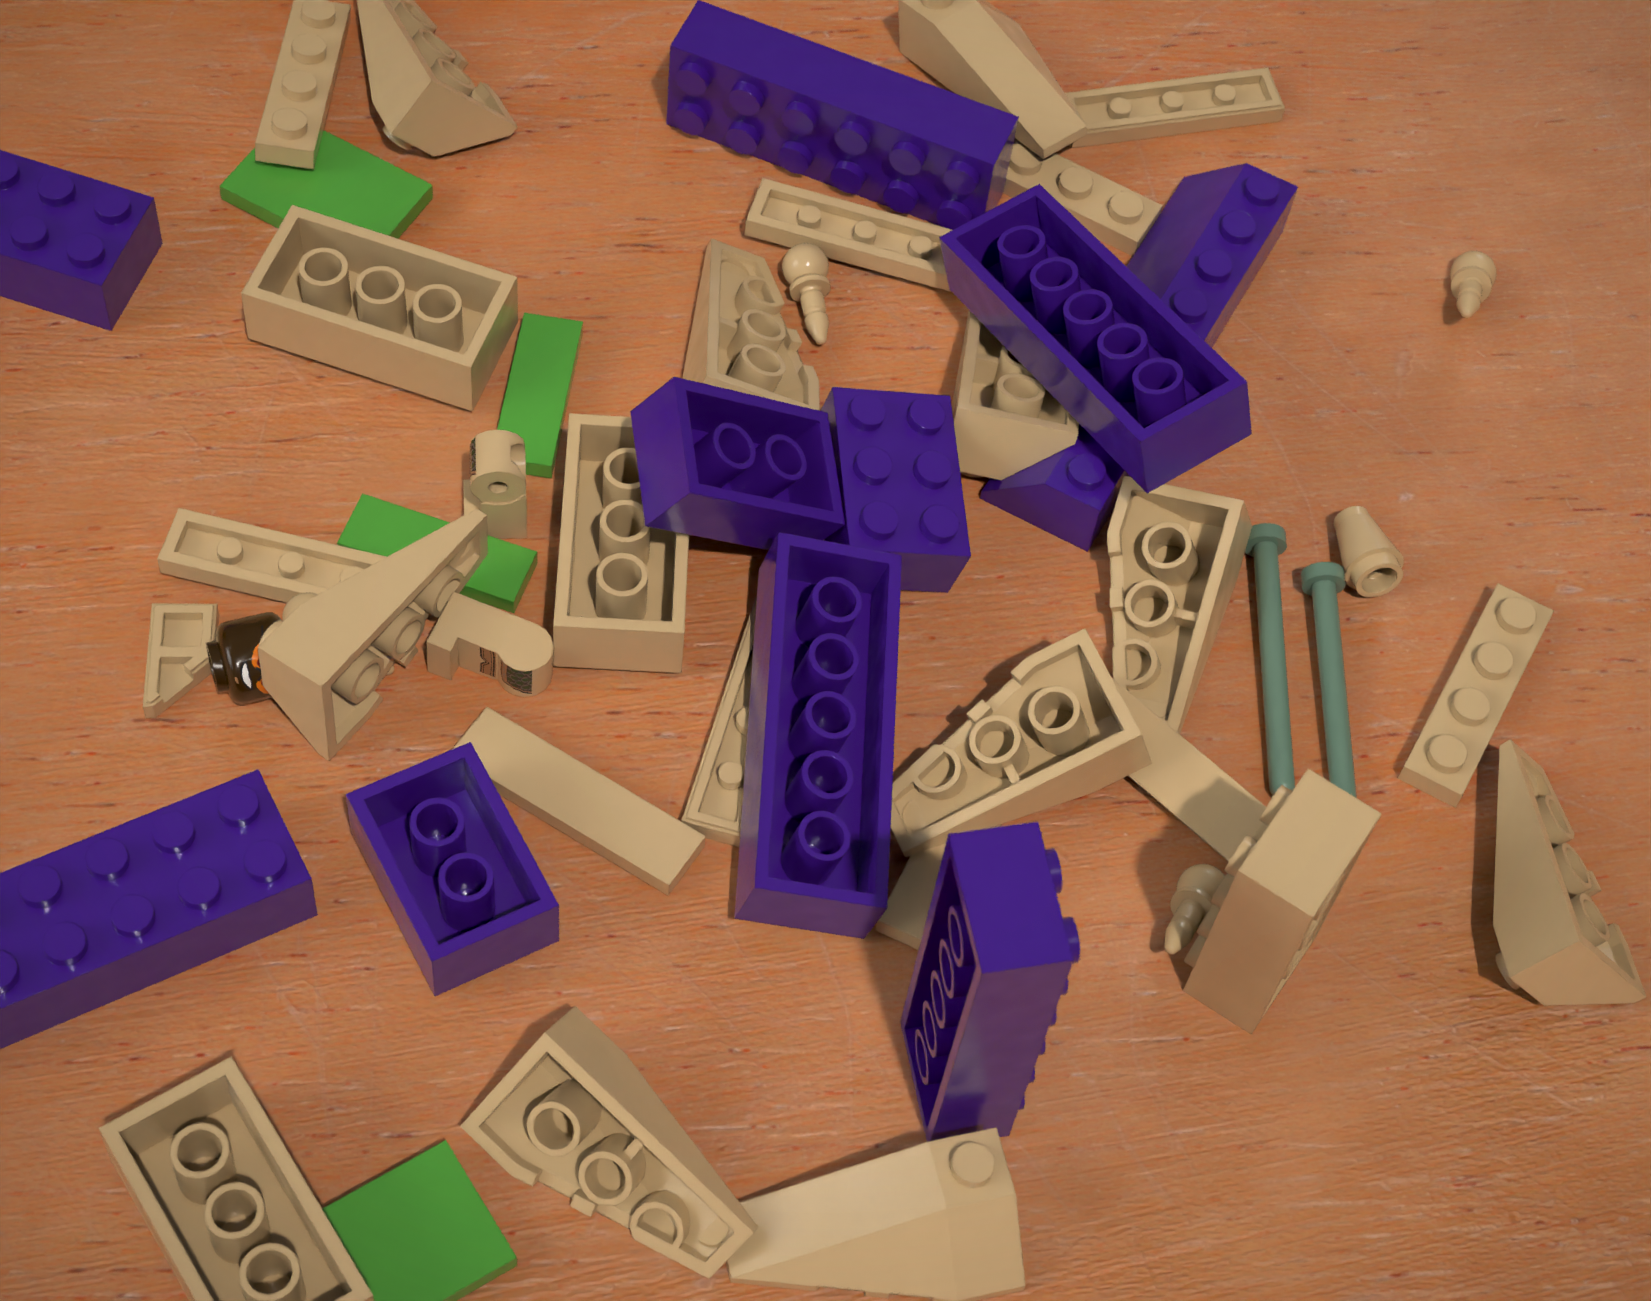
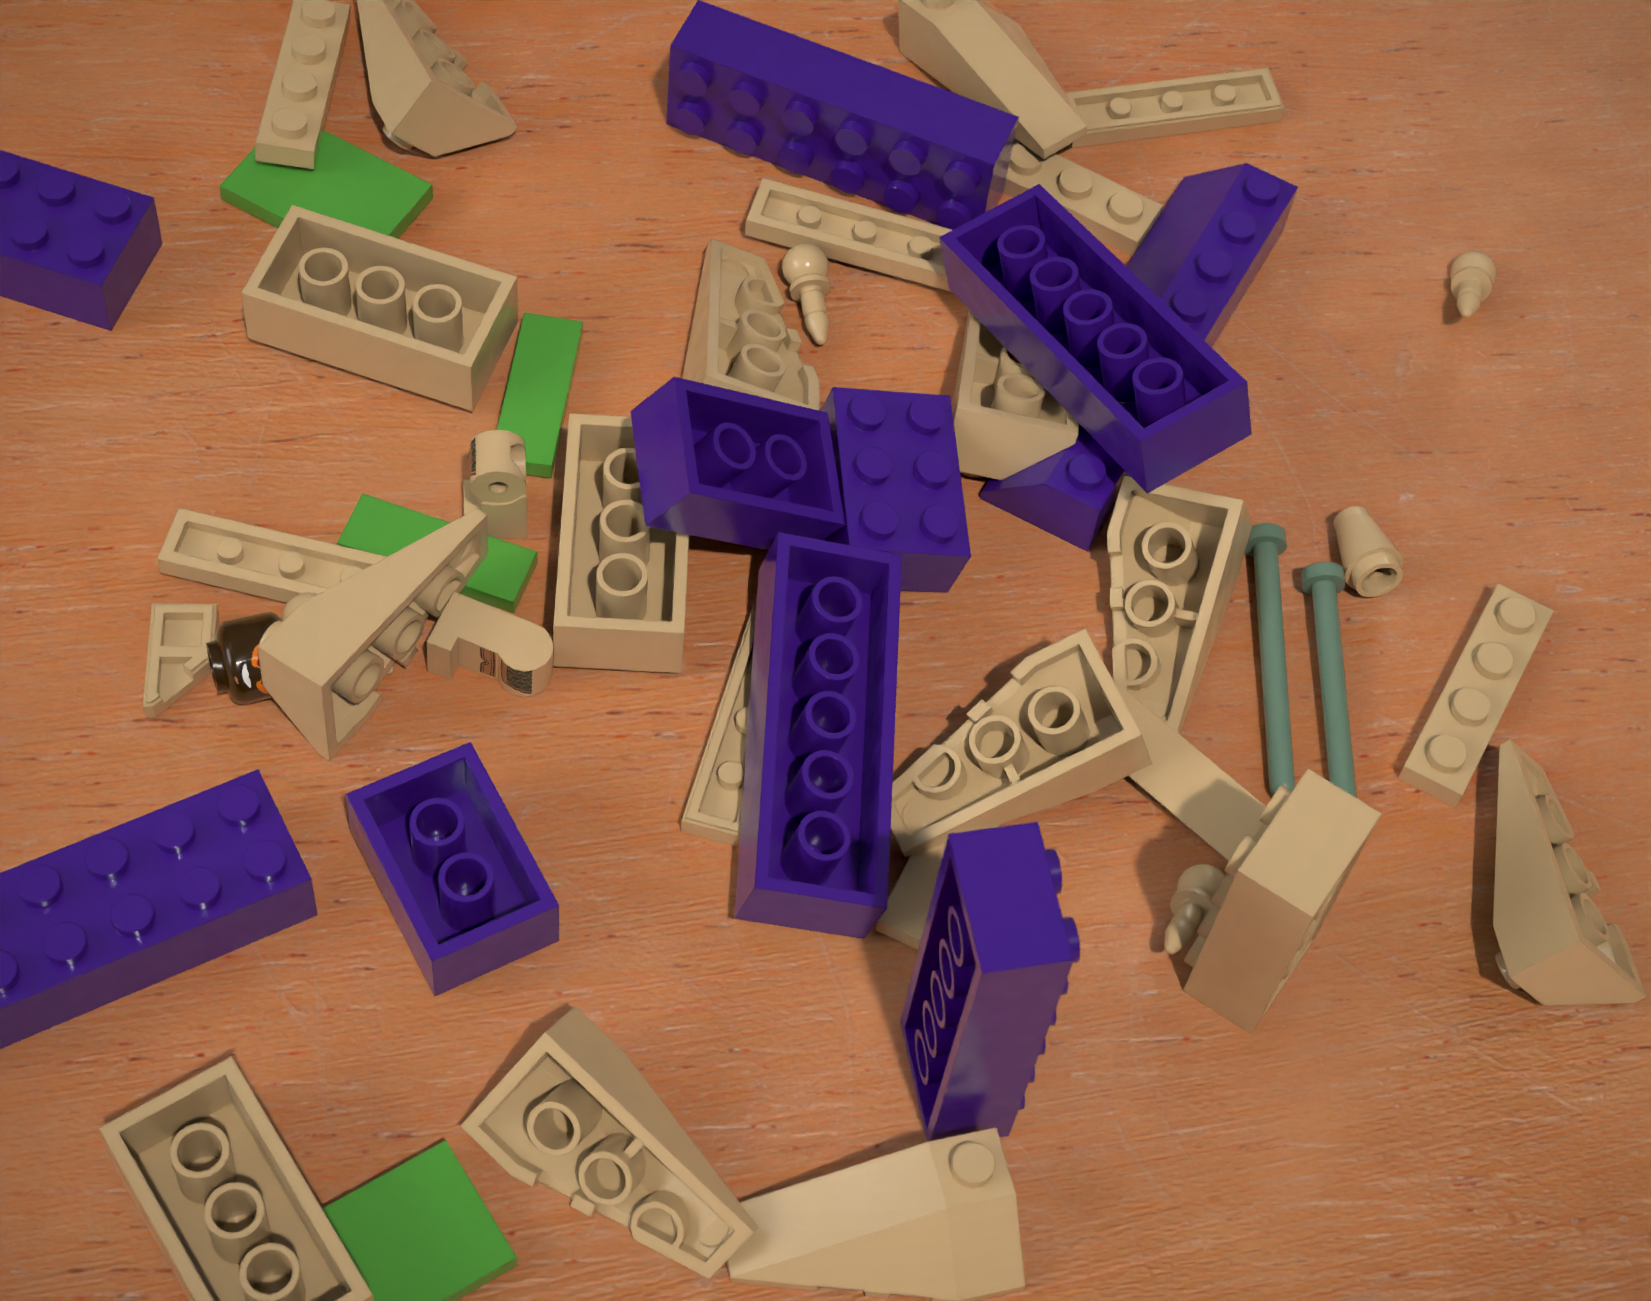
tan tile [453,707,706,896] -> none

